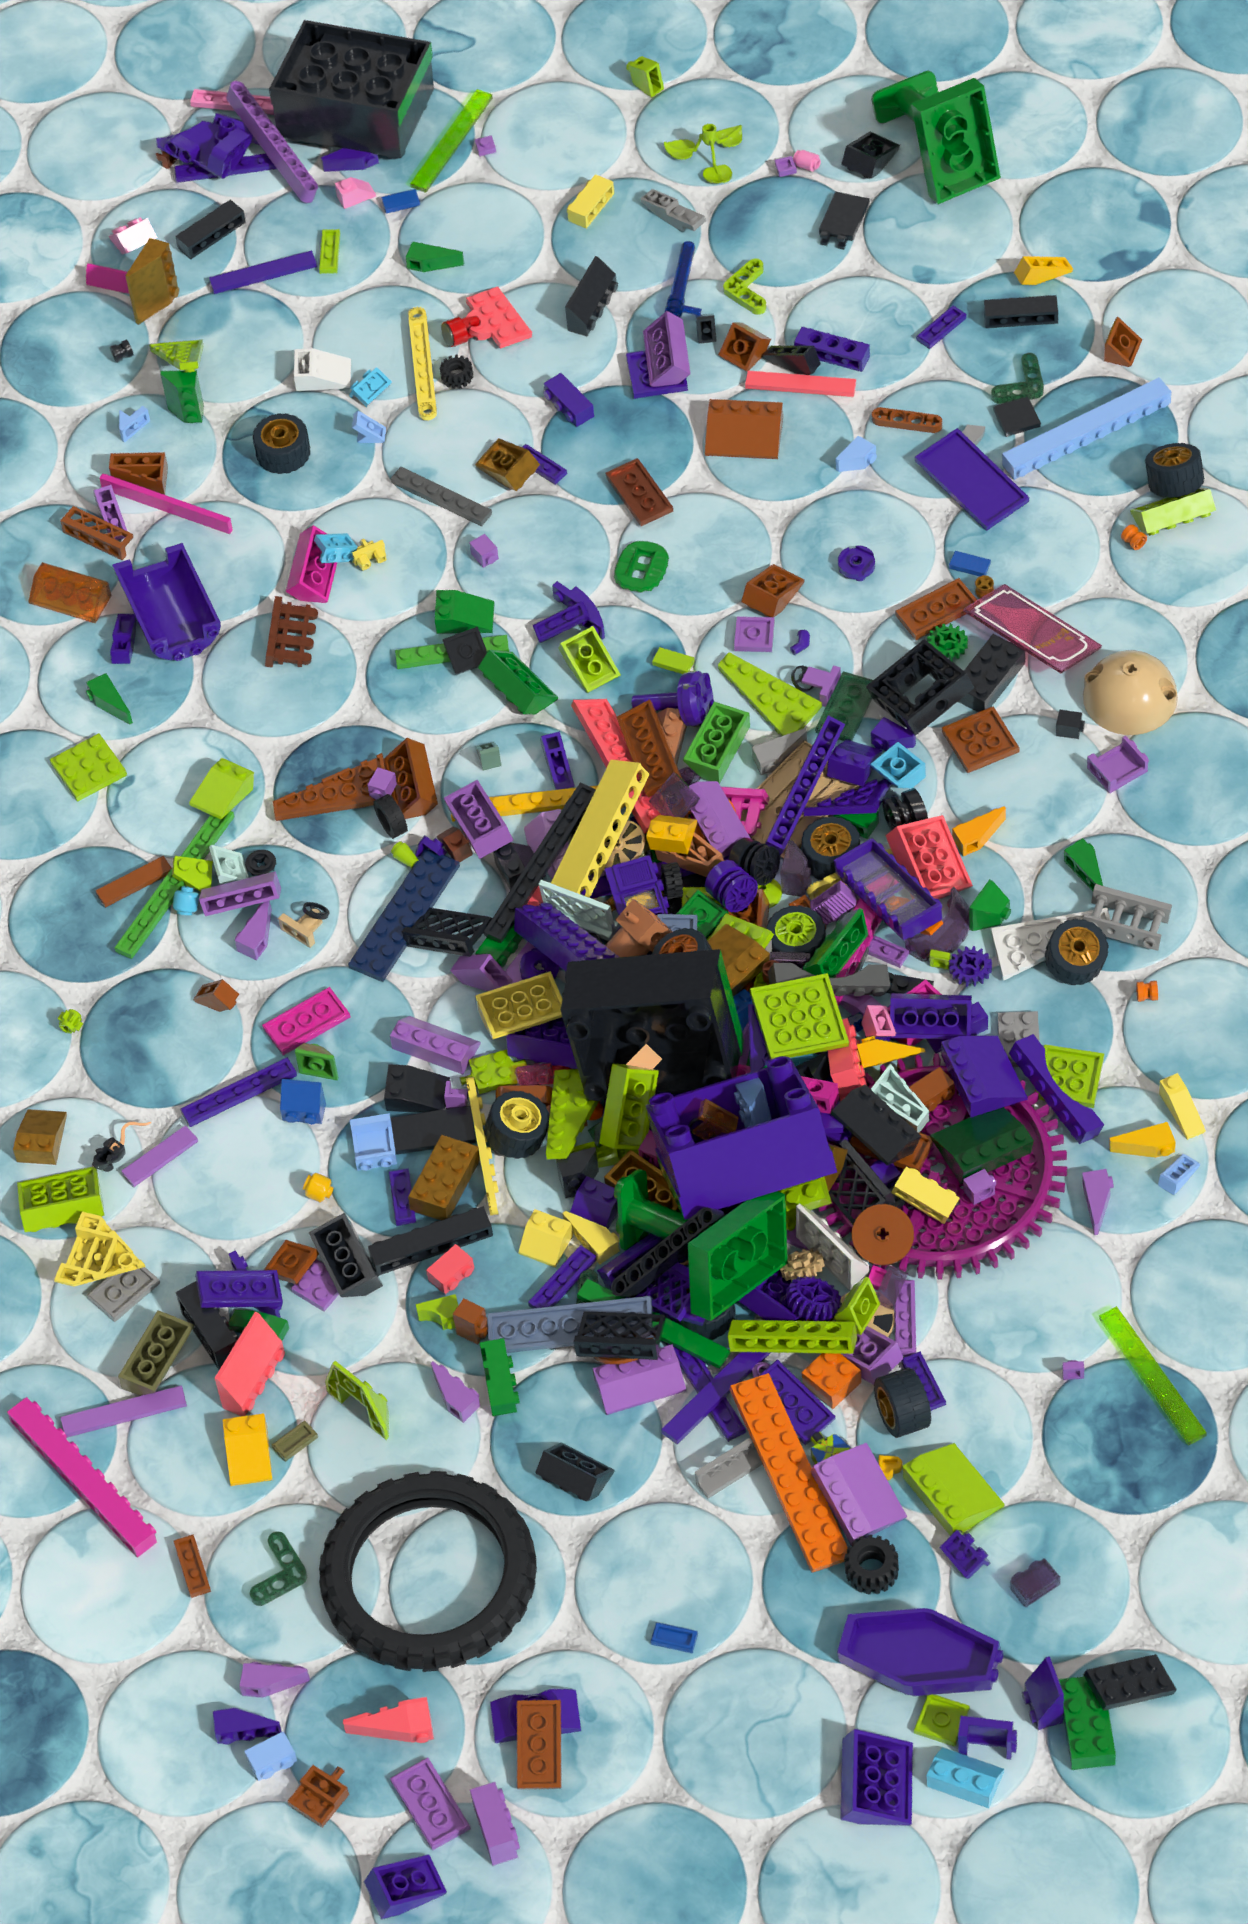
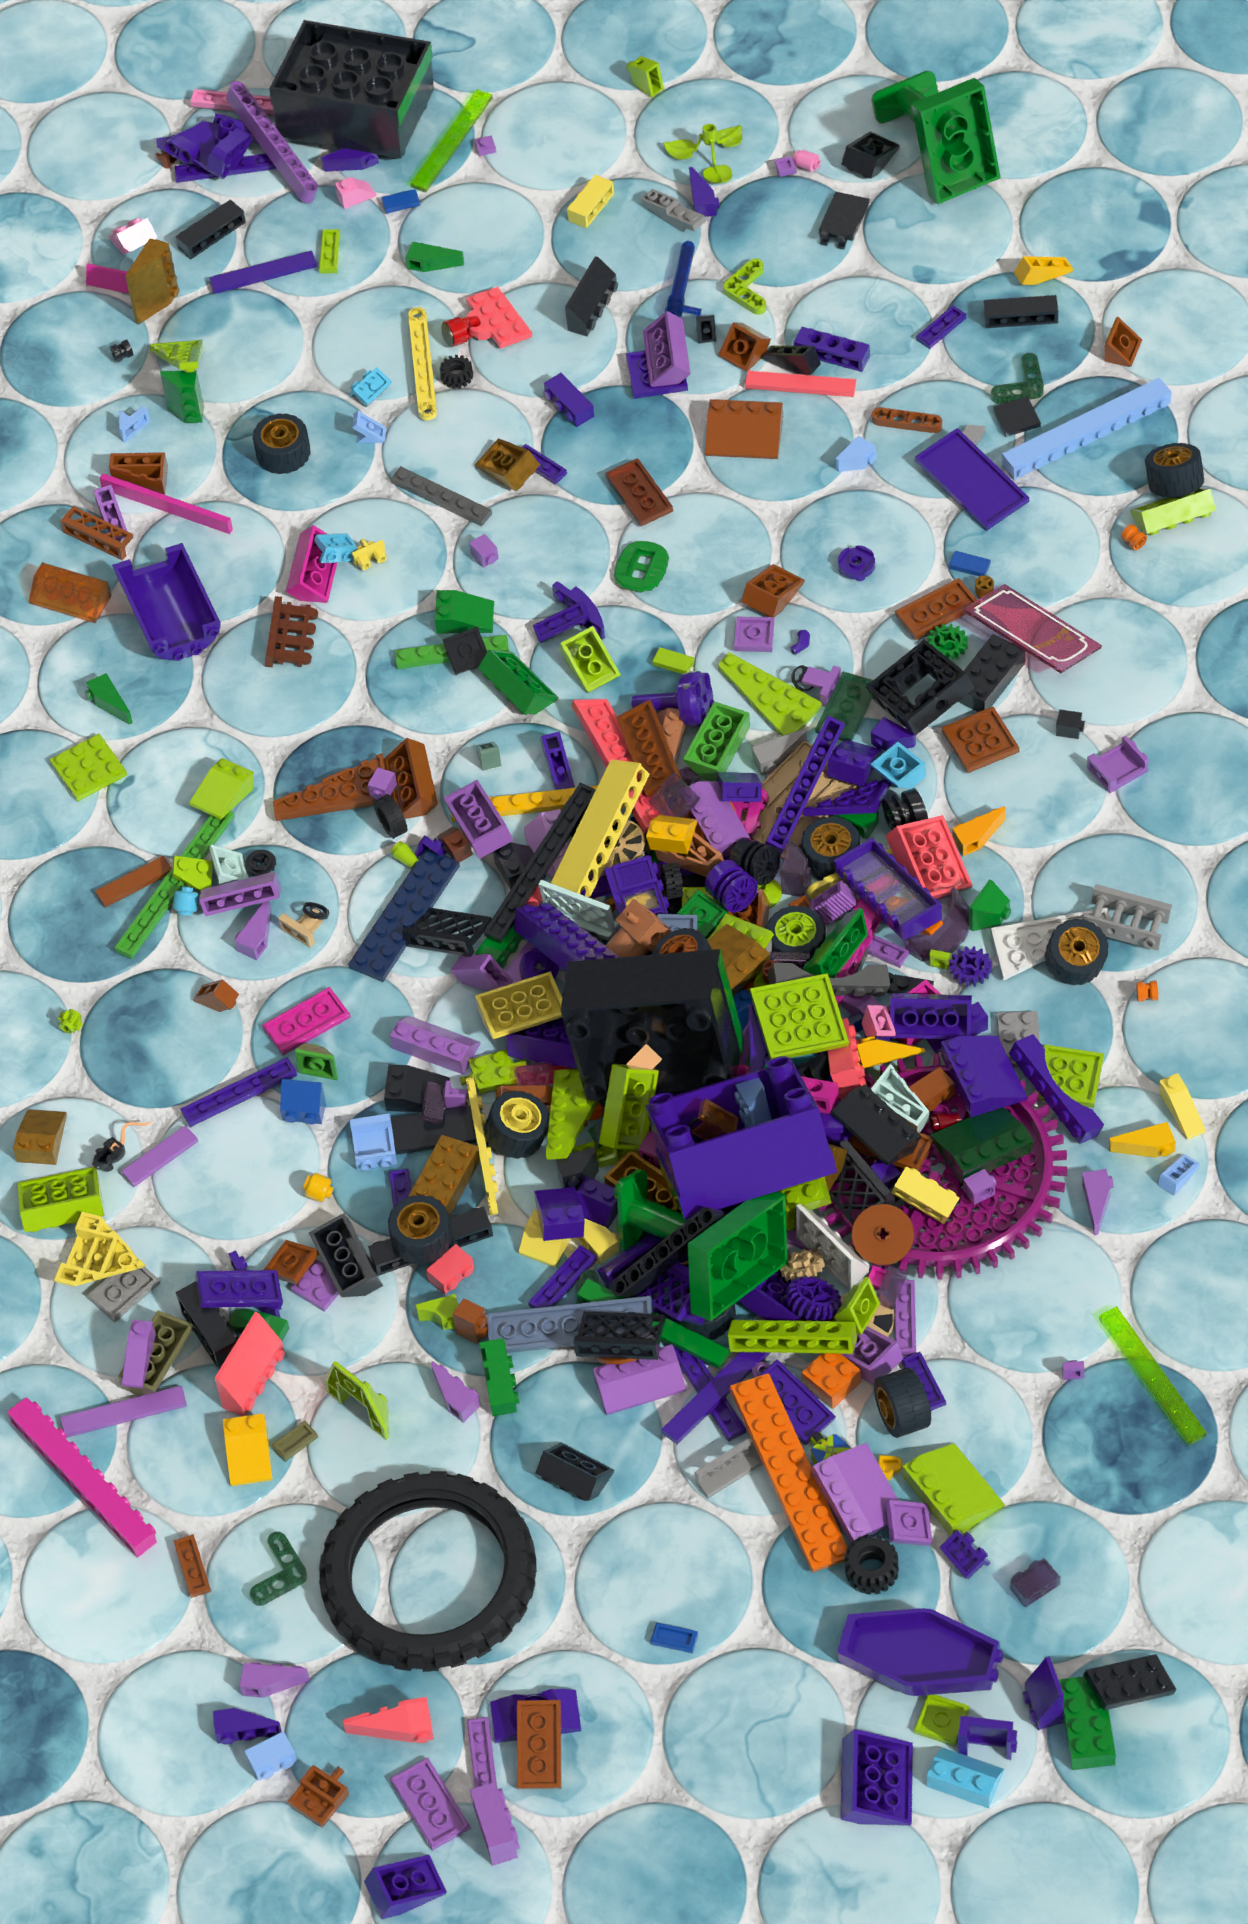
dark purple slope [110,614,137,664] -> none
white slope [294,348,351,391] -> none
green slope [1064,838,1103,892] -> none
tan piece [1083,650,1178,735] -> none
none -> medium lavender slope [122,1320,156,1388]
none -> black wheel [388,1195,452,1264]
none -> clear purple tile [421,1081,446,1124]
none -> medium lavender tile [467,1717,497,1788]
none -> dark purple slope [534,1187,585,1241]
none -> dark purple slope [689,167,720,217]
none -> dark purple panel [717,772,762,802]
none -> medium lavender plate [886,1500,933,1546]
none -> dark red cone [929,1113,961,1133]

